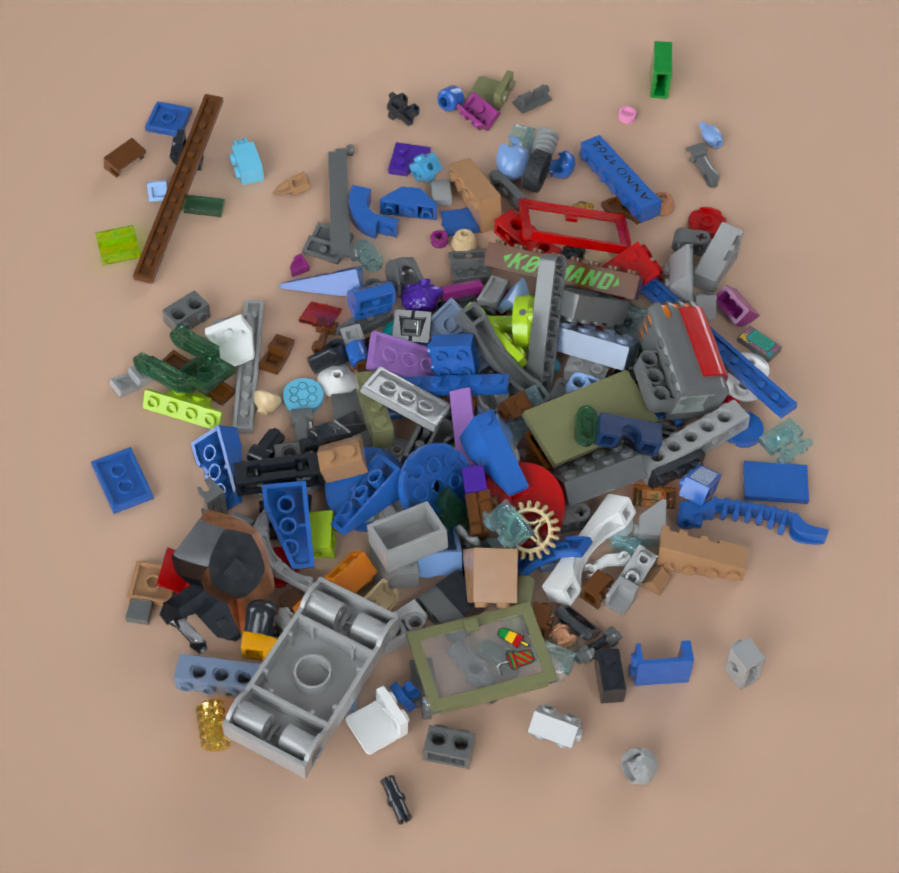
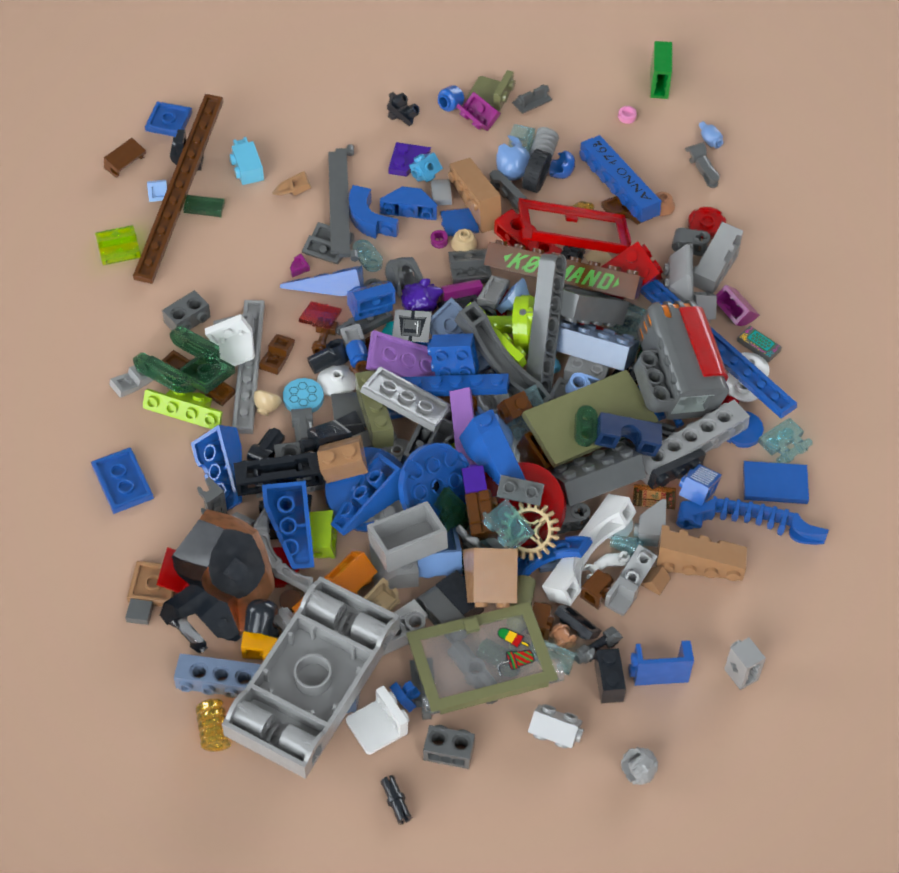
none -> dark grey brick [496,475,545,506]

